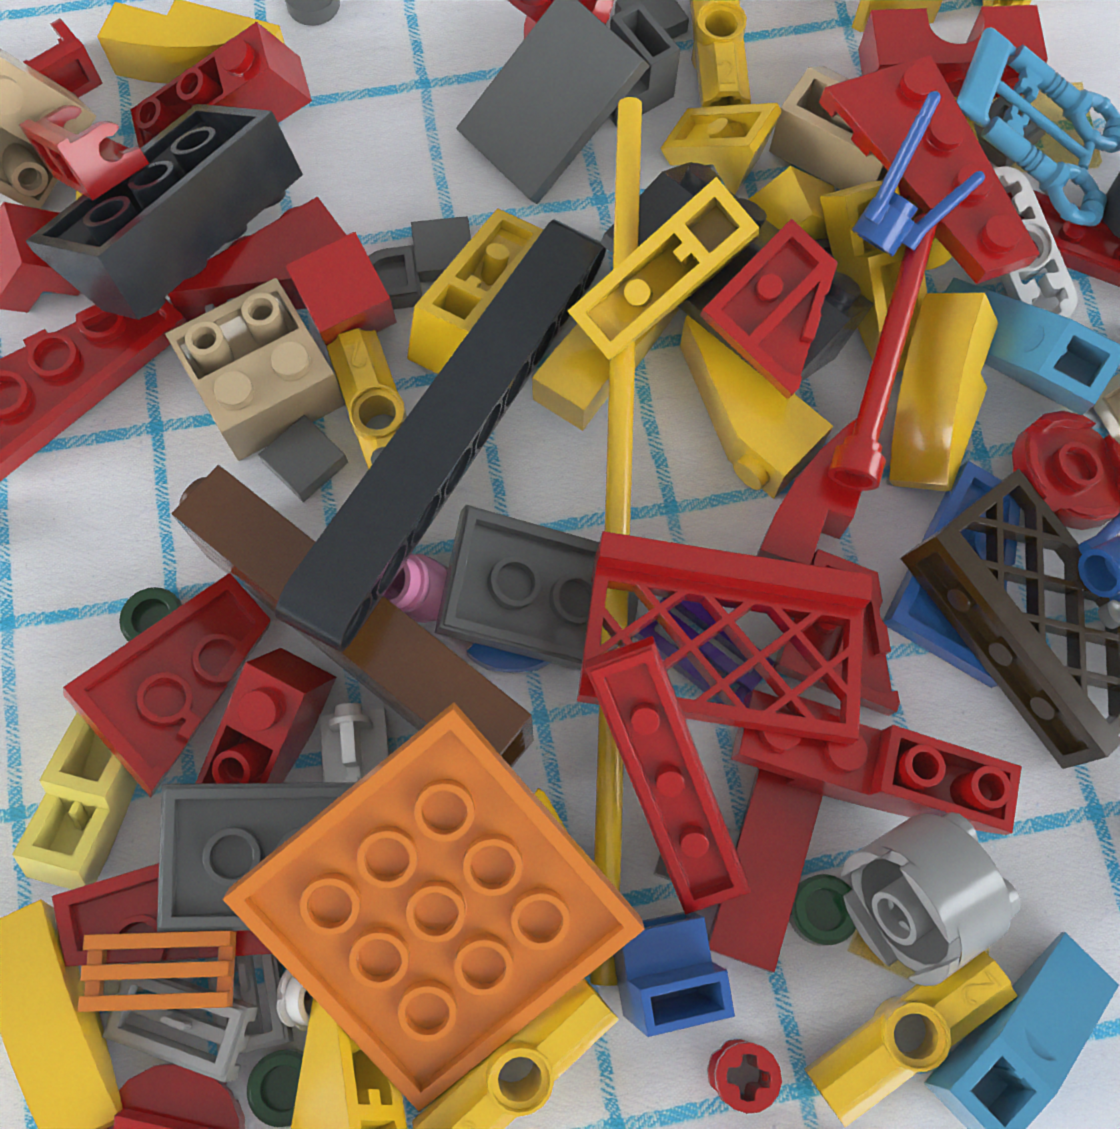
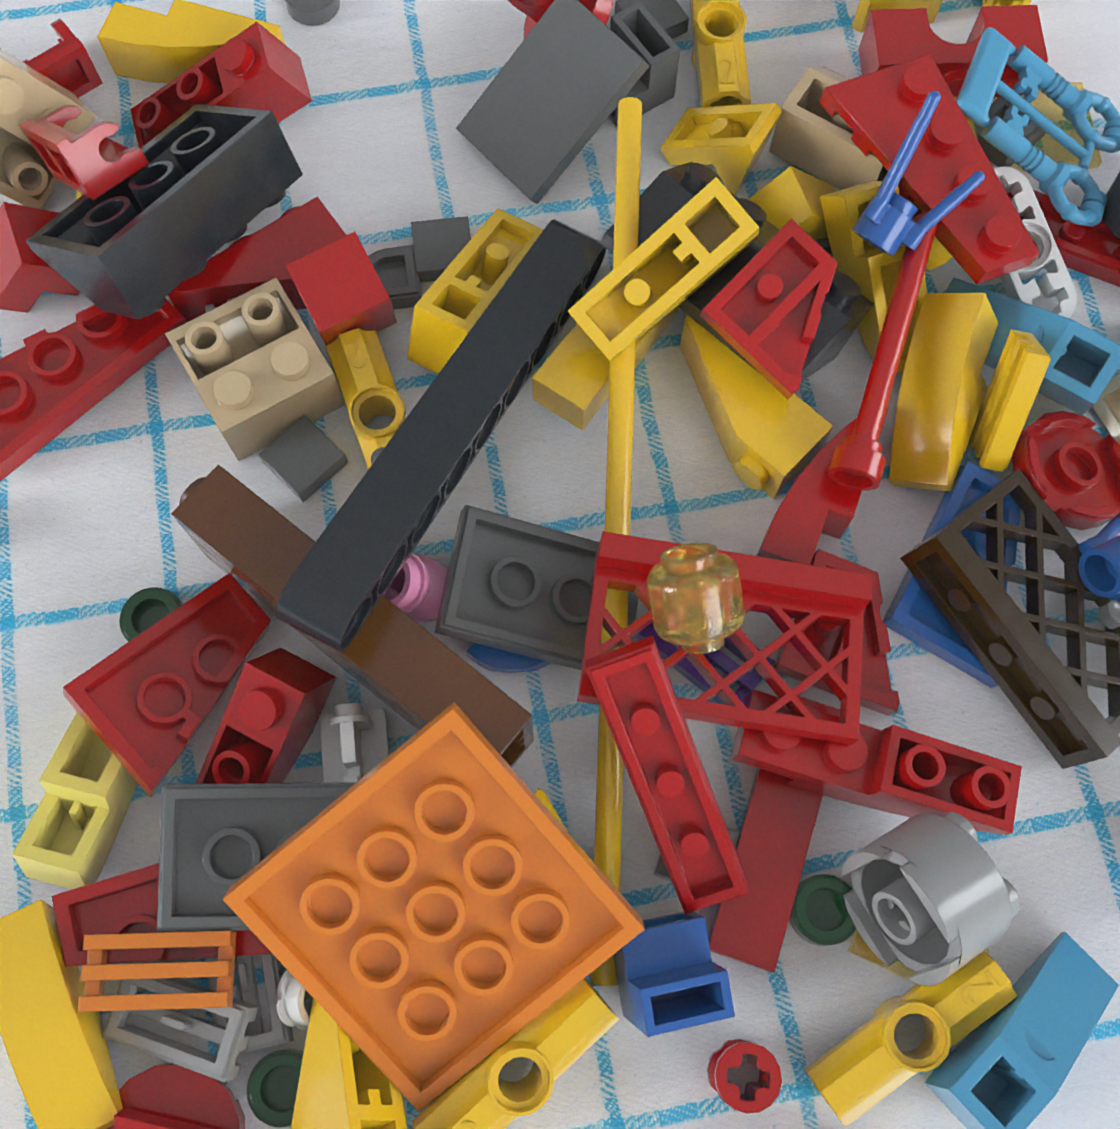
none -> clear yellow head [646,543,745,654]
none -> yellow tile [968,329,1051,472]

